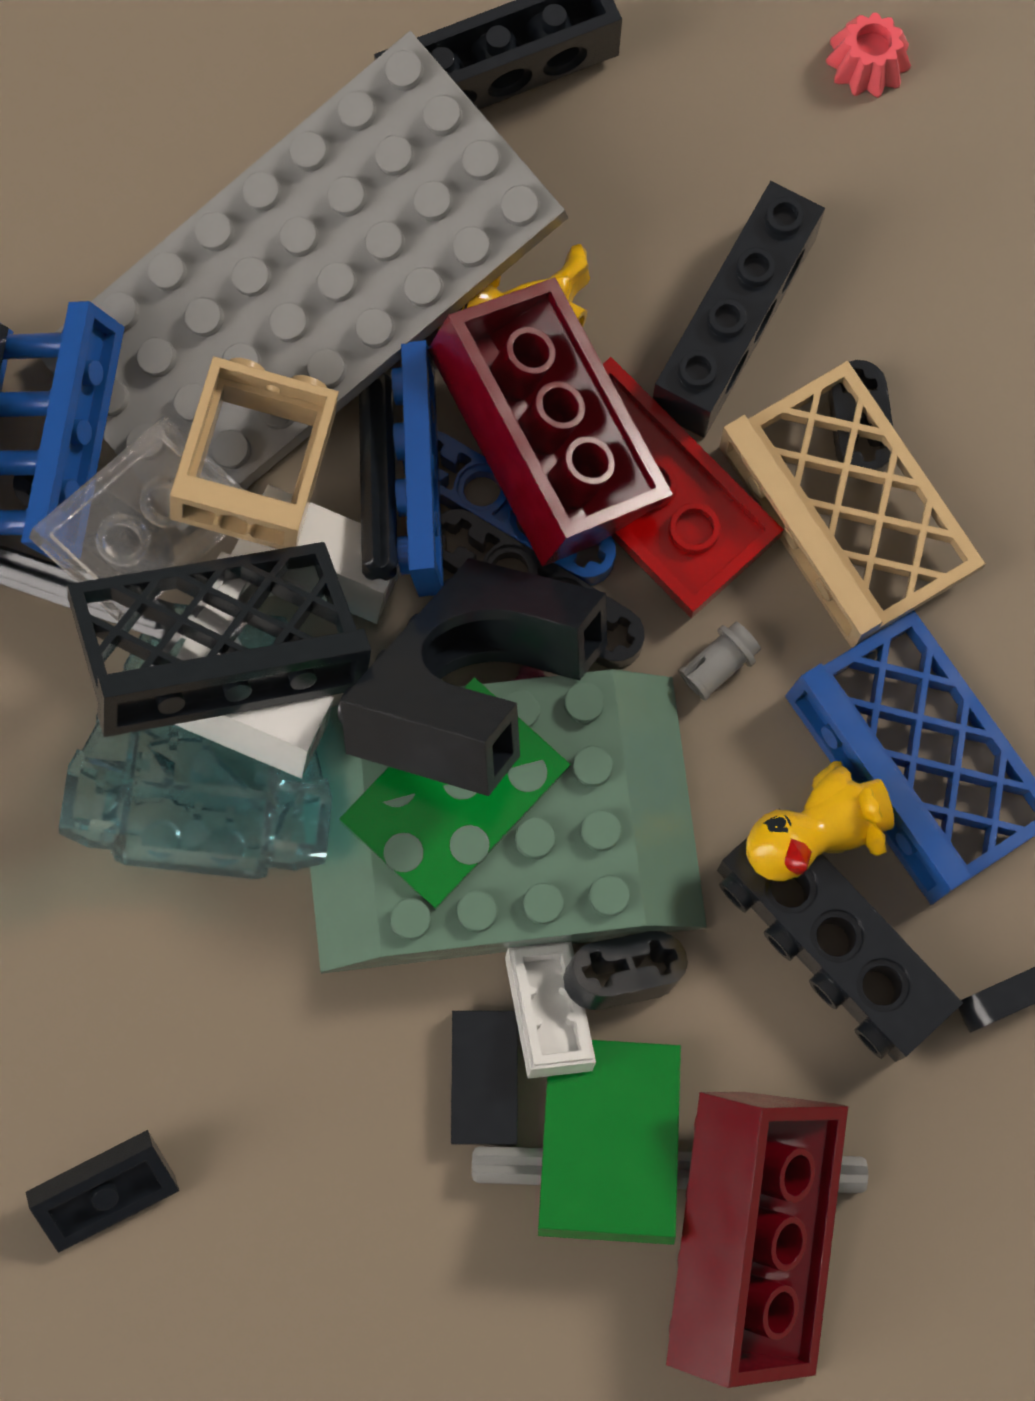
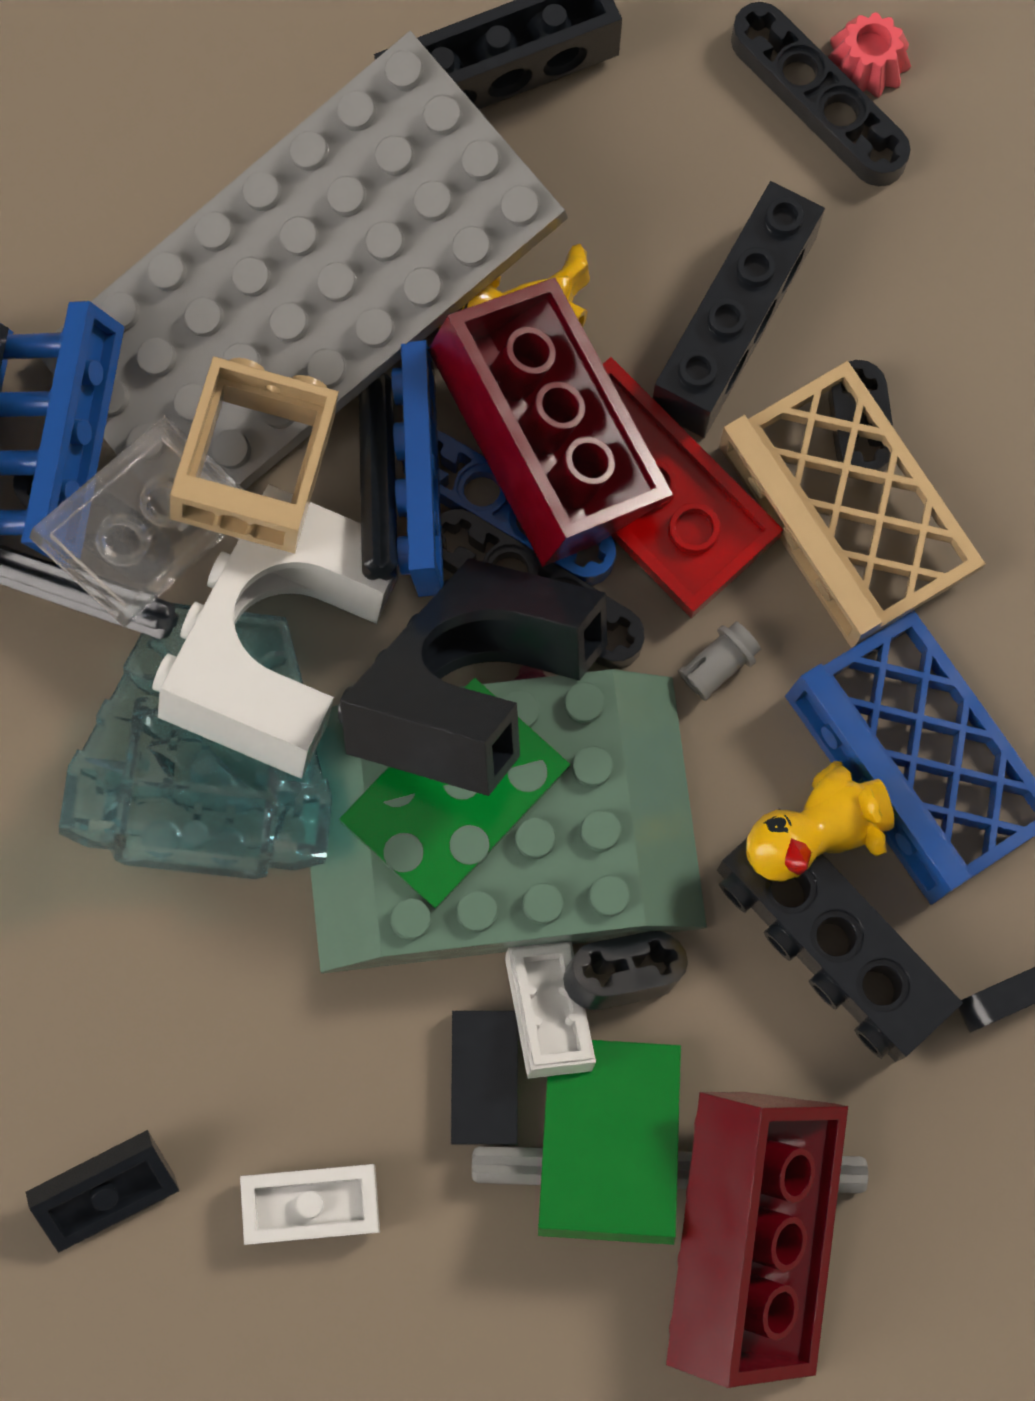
black fence [67,542,371,738] -> none
none -> white plate [240,1164,380,1245]
none -> black beam [731,2,911,187]

